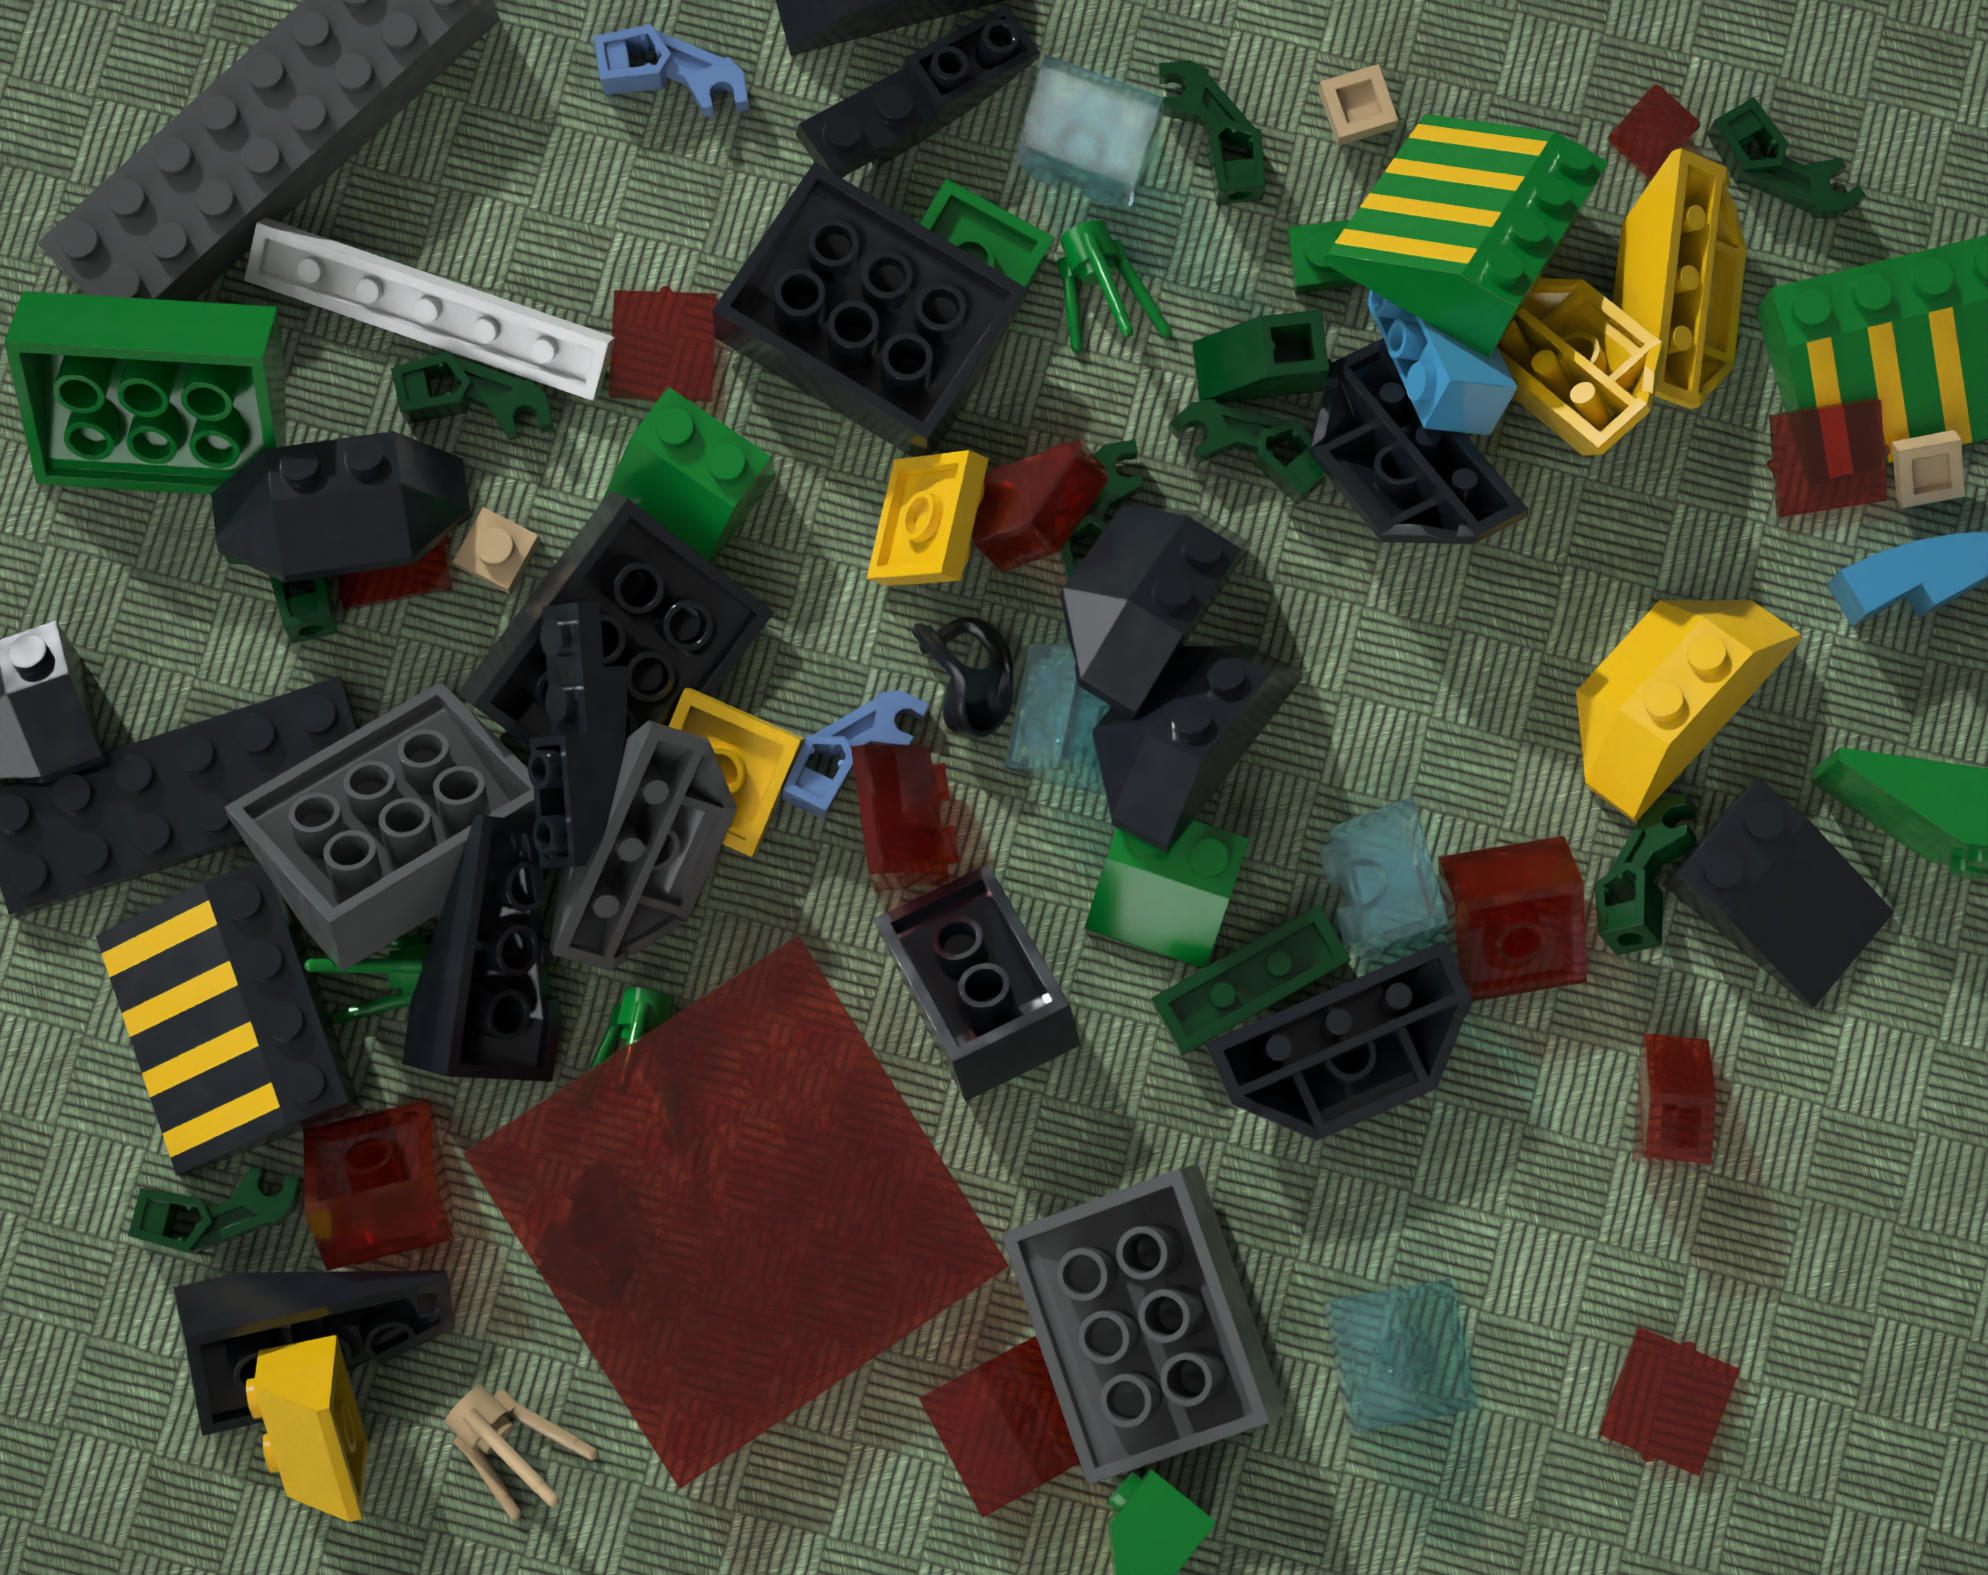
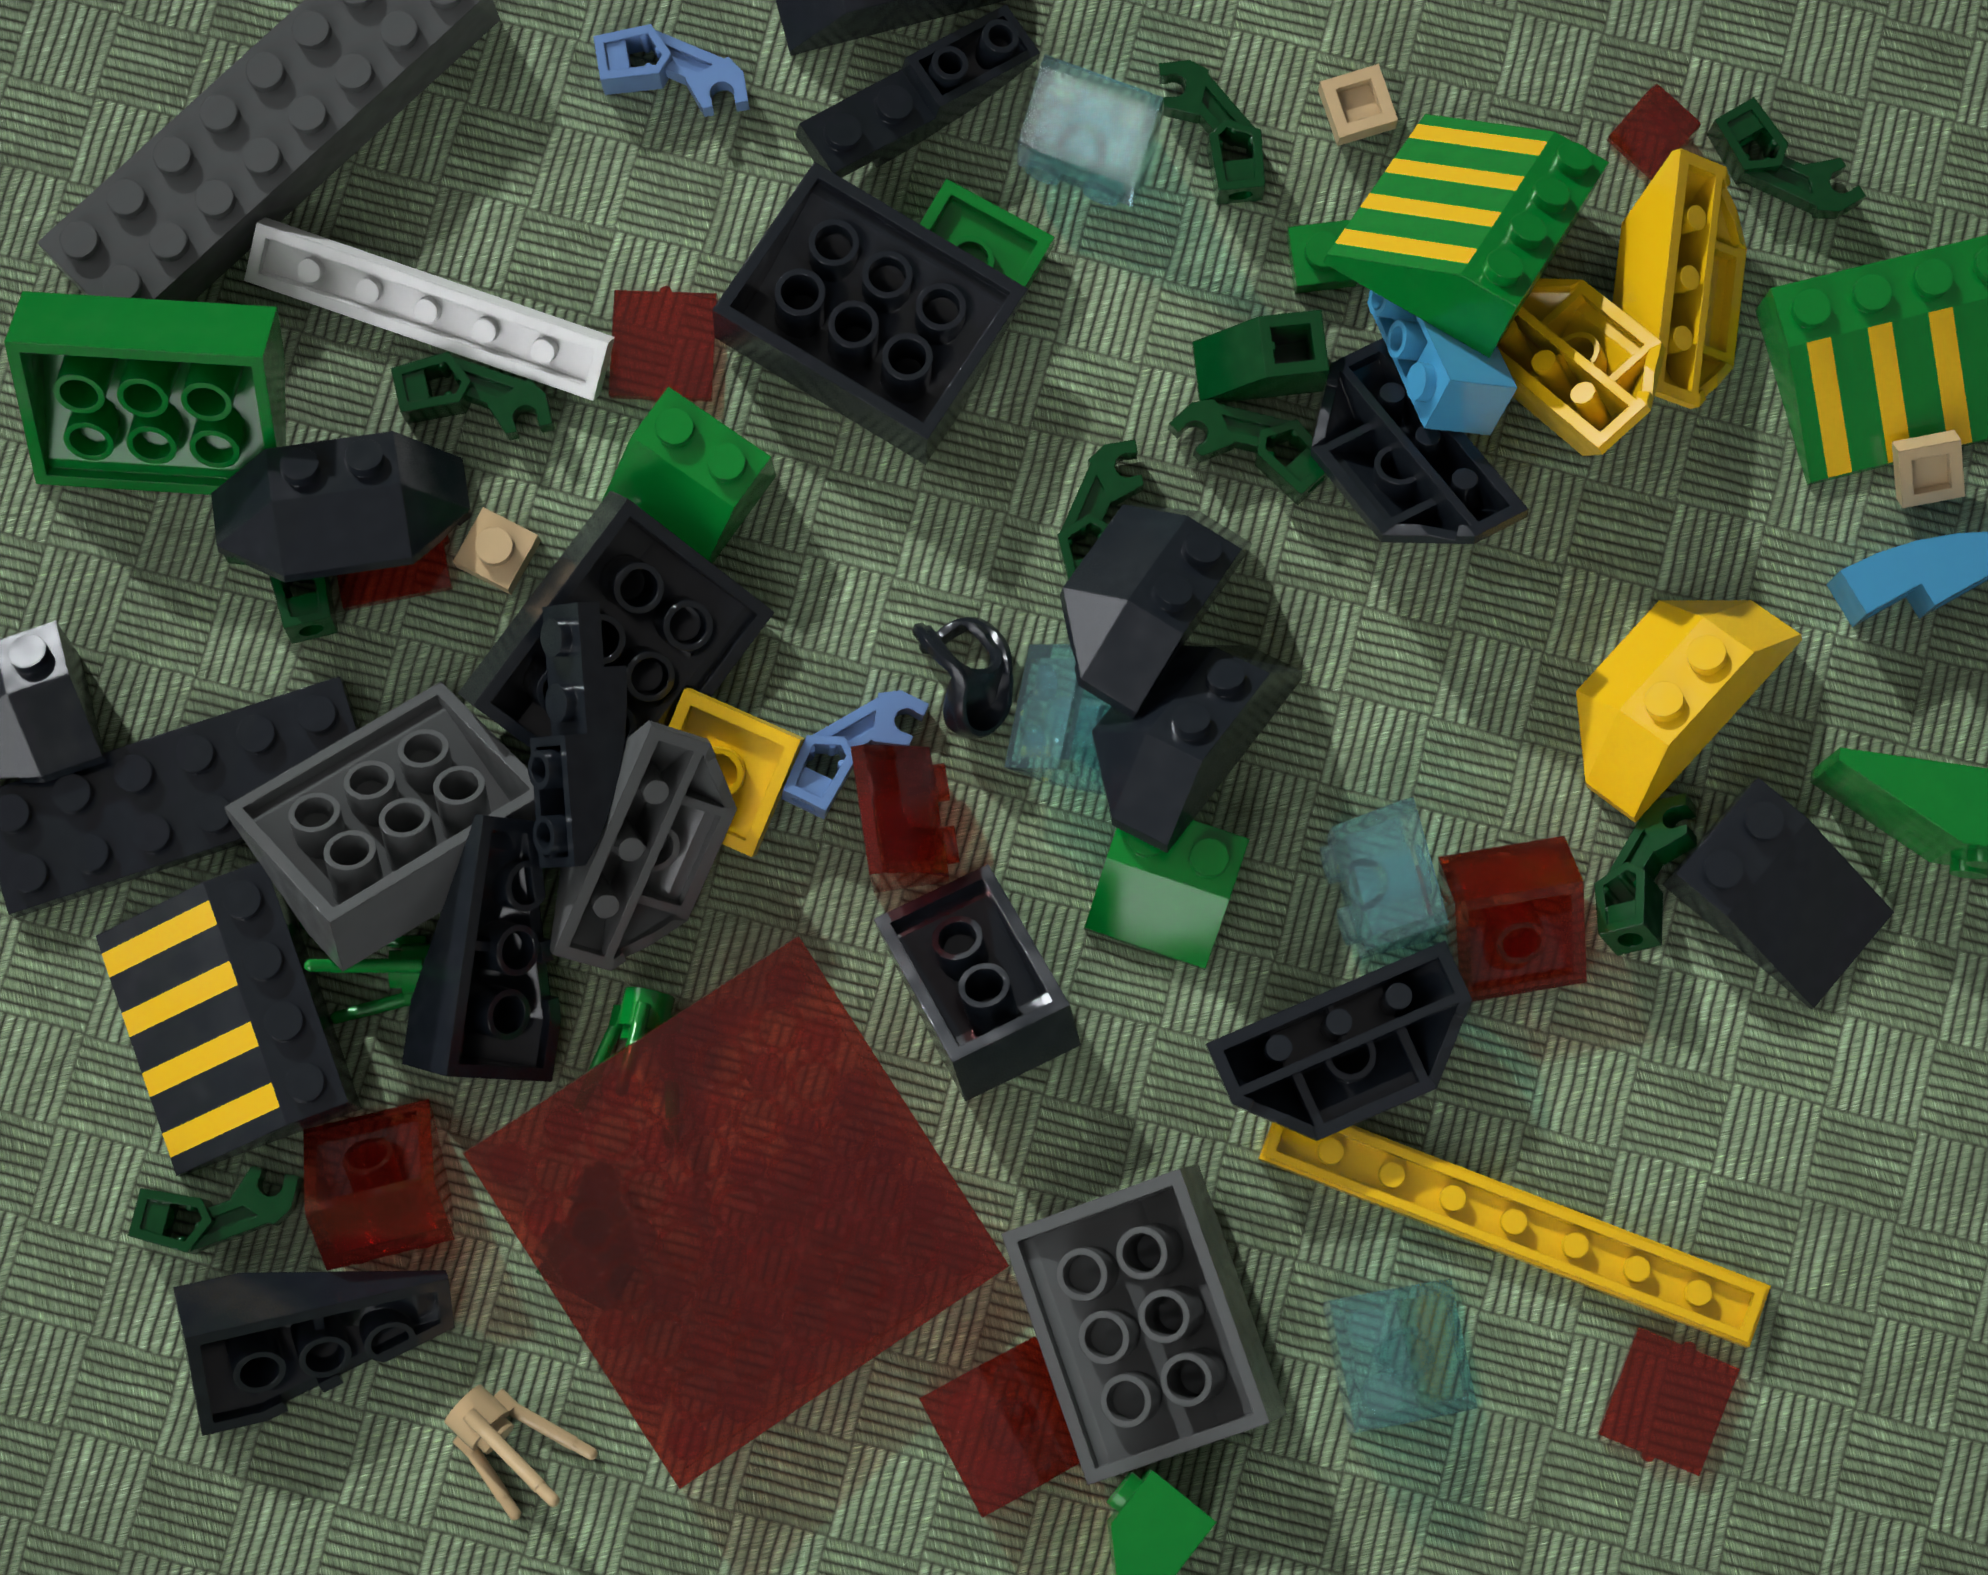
yellow slope [246,1335,368,1522] -> none
yellow plate [866,450,989,586] -> none
clear red slope [972,439,1109,573] -> none
green plant [1056,220,1172,353] -> none
dark green plate [1150,905,1351,1056] -> none
clear red slope [1632,1033,1716,1169] -> none
clear red piece [1766,398,1890,517] -> none
none -> yellow tile [1258,1122,1771,1348]

